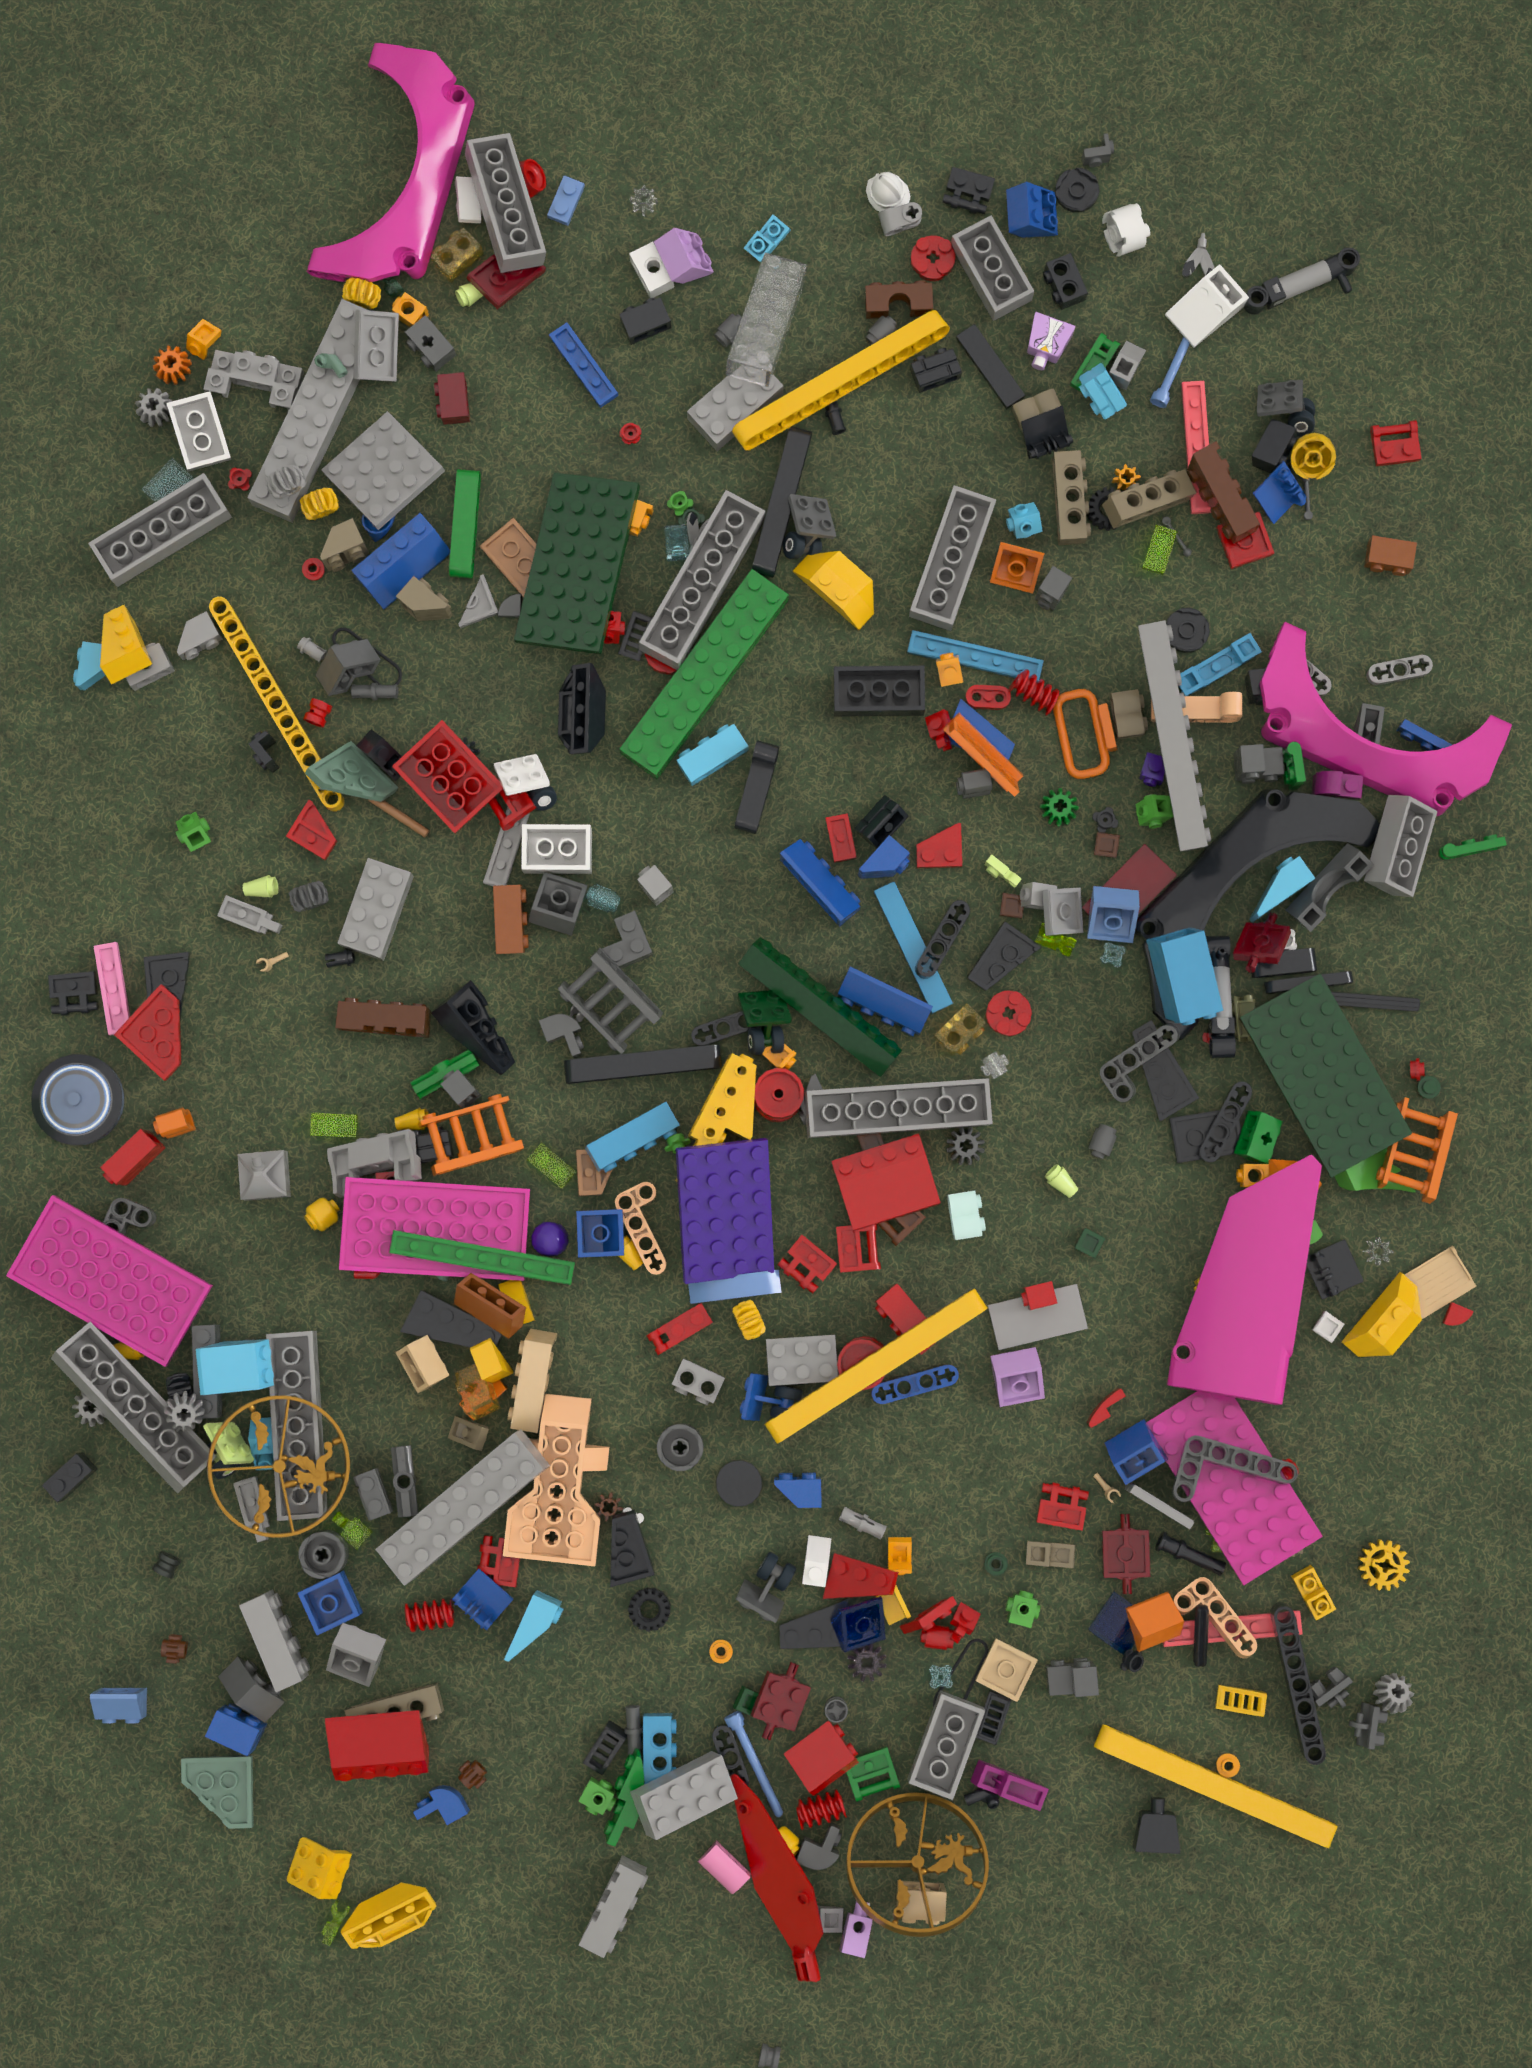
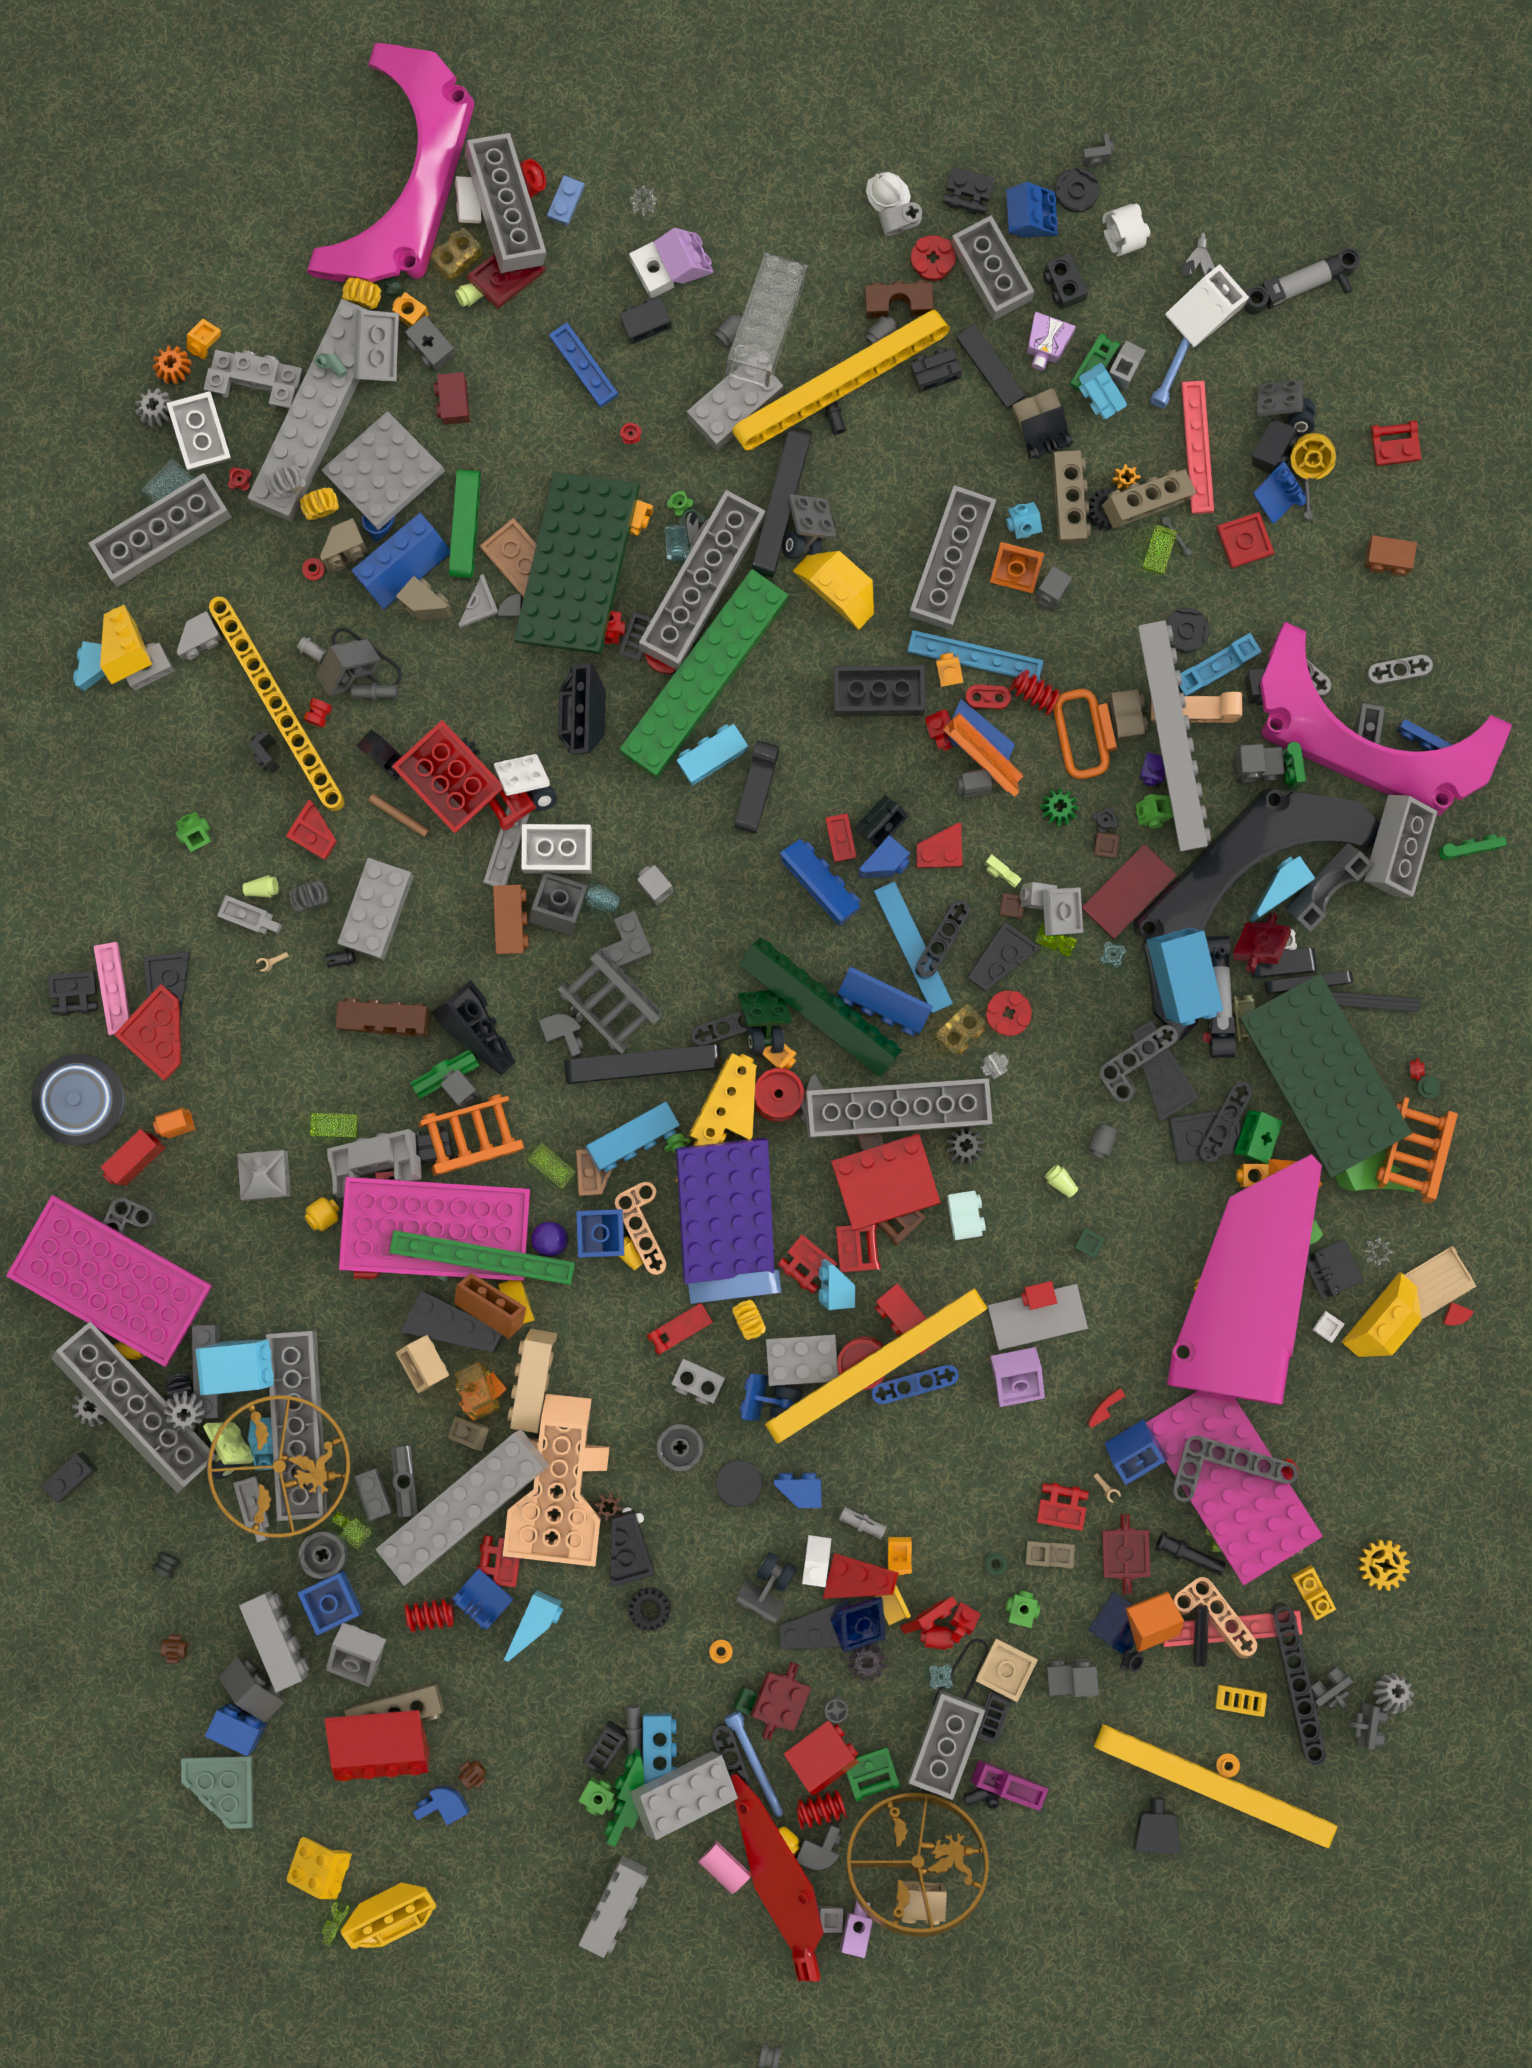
medium blue slope [90,1688,147,1723] -> none
sand green plate [305,741,398,802] -> none
yellow cone [395,1108,429,1131] -> none
yellow slope [470,1338,513,1383] -> none
medium azure slope [744,215,791,263] -> none
medium blue slope [1087,886,1140,943] -> none
light grey tile [1124,1482,1194,1529] -> none
reddish brown wedge [1187,441,1260,544] -> none
magenta brick [1312,771,1363,800] -> none
none -> medium azure slope [818,1259,855,1310]

